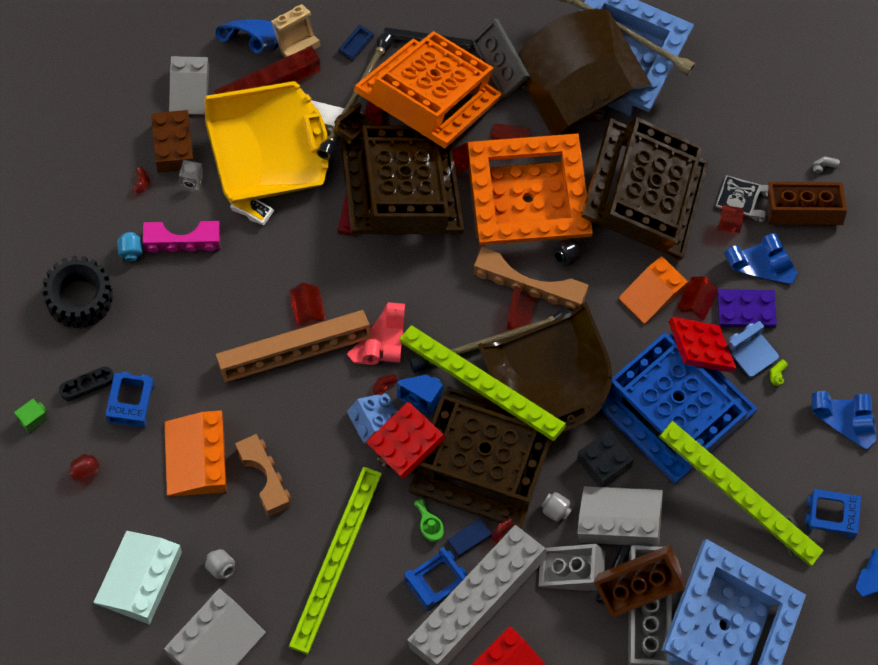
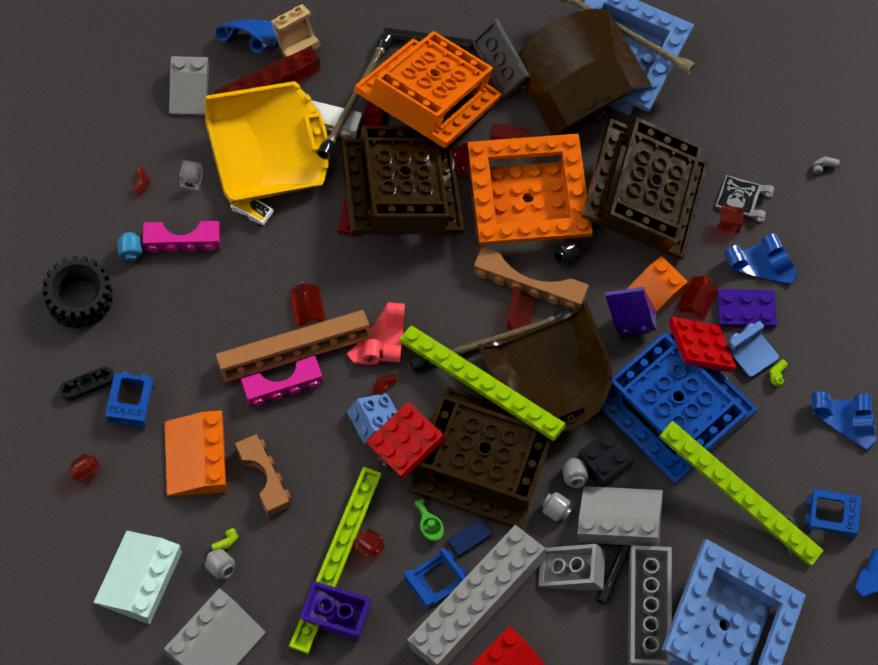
bright green brick [14,399,48,433] -> none
reddish brown brick [151,110,195,173] -> none
dark brown bracket [333,103,374,144] -> none
dark blue tile [338,24,374,62] -> none
blue slope [397,375,443,417] -> none
clear red arm [491,517,515,544] -> none
reddish brown slope [594,545,685,618] -> none
reddish brown slope [767,182,847,225] -> none
none -> lime arm [212,528,238,551]
none -> dark pink arch [241,356,323,407]
none -> dark purple slope [300,581,372,643]
none -> clear red head [354,529,385,558]
none -> light grey head [562,458,589,488]
none -> dark purple slope [605,287,657,336]

